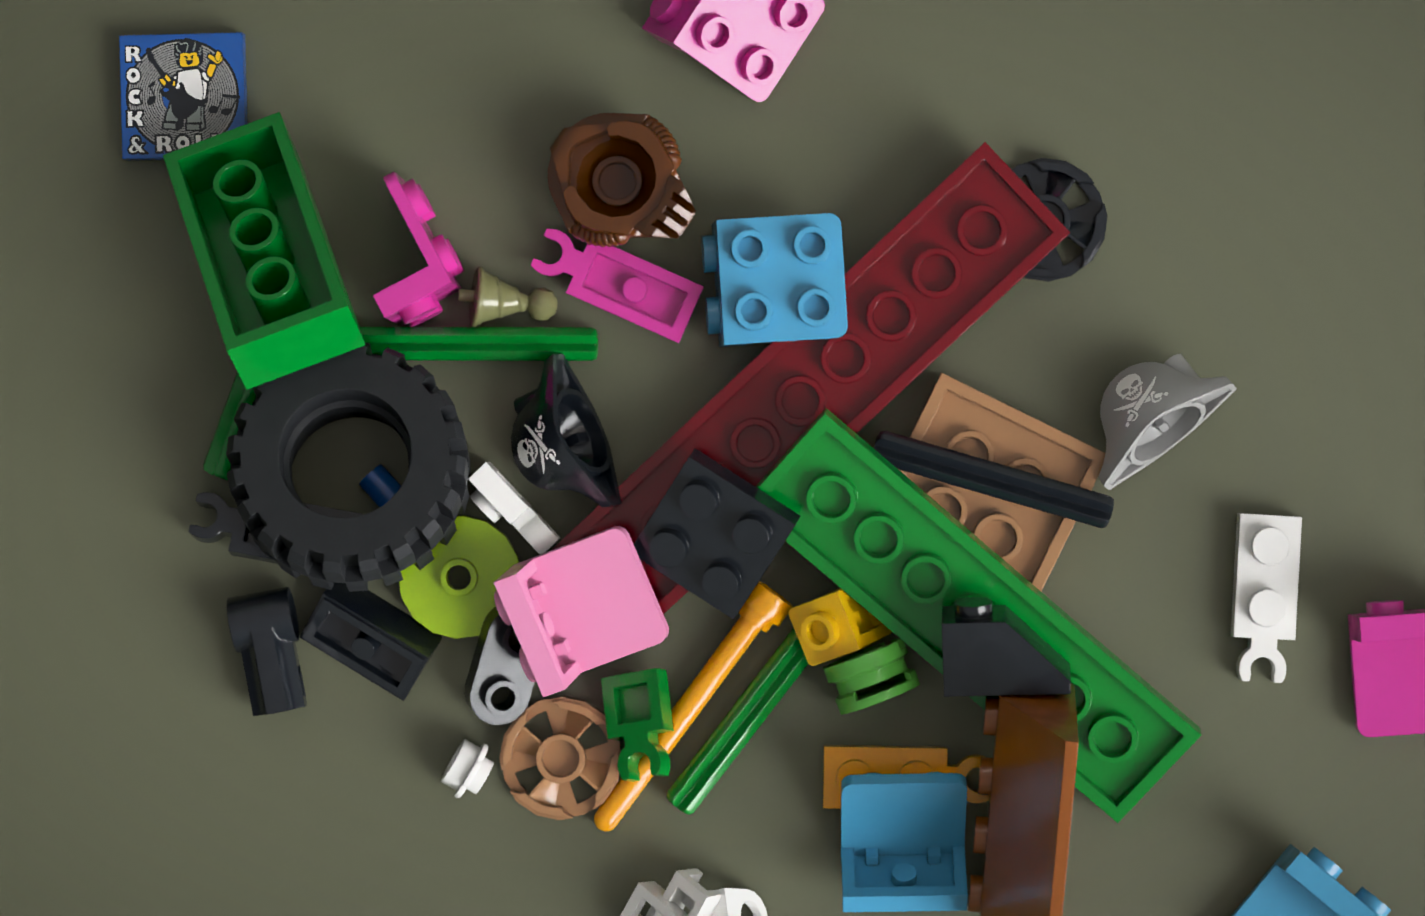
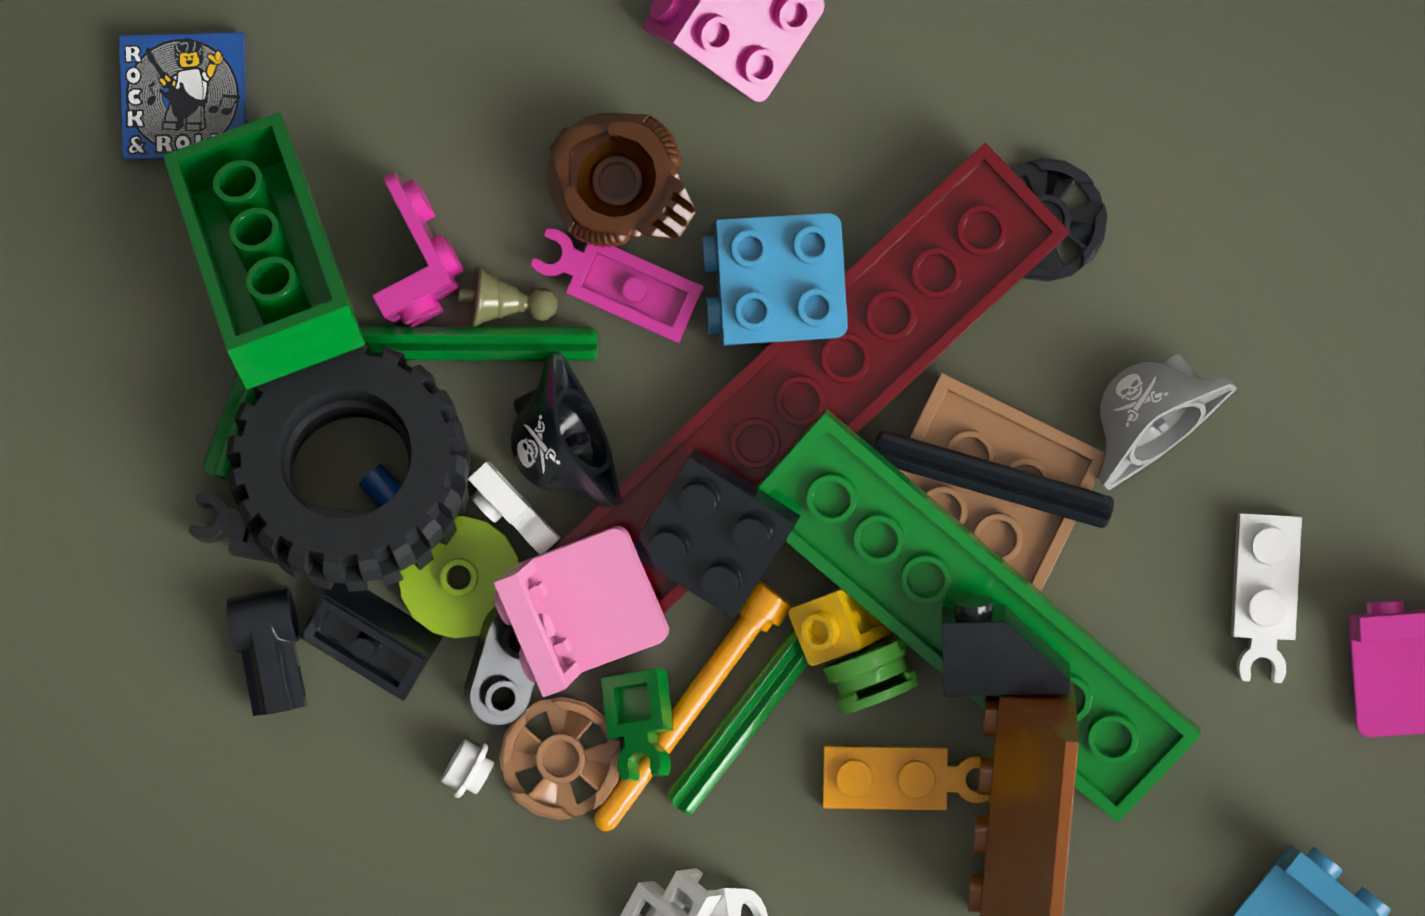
dark azure bracket [840,772,968,912] -> none

